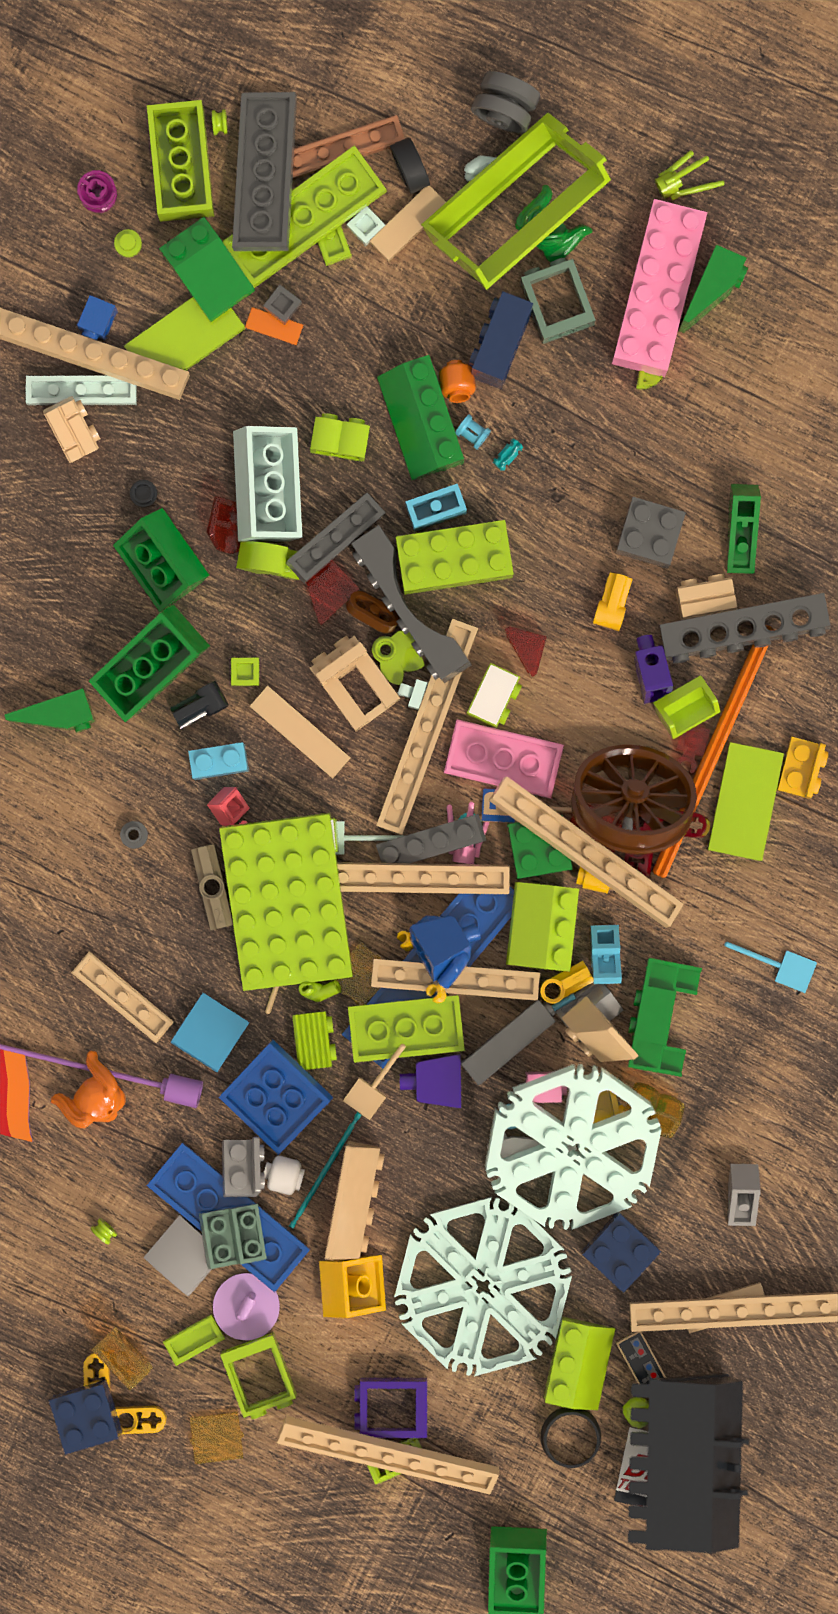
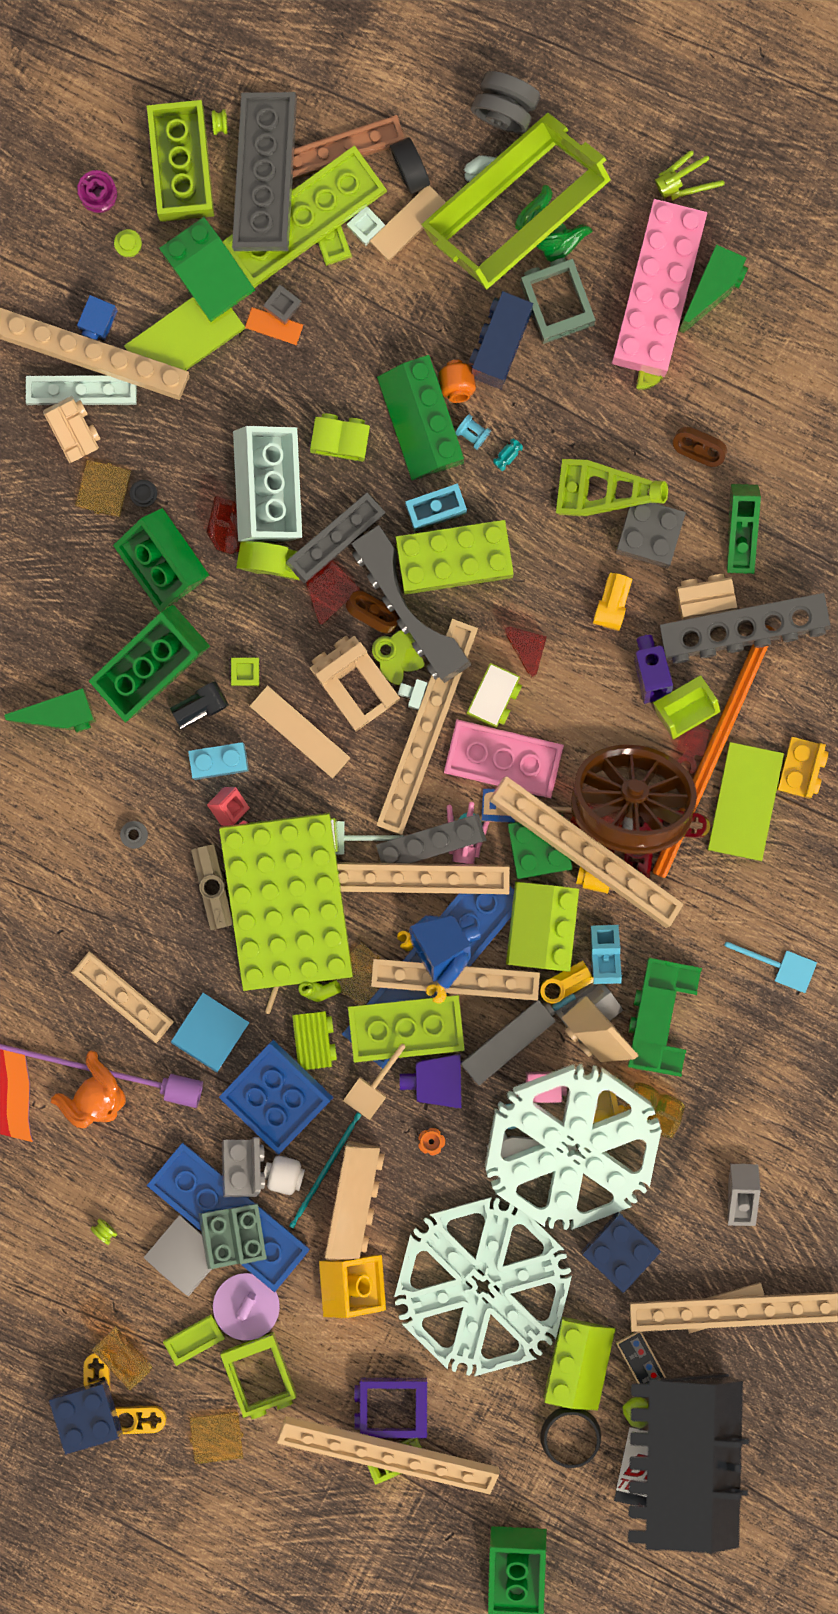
none -> clear yellow piece [75,460,131,518]
none -> orange plate [418,1128,445,1155]
none -> lime plate [556,459,668,516]
none -> reddish brown plate [673,427,727,467]

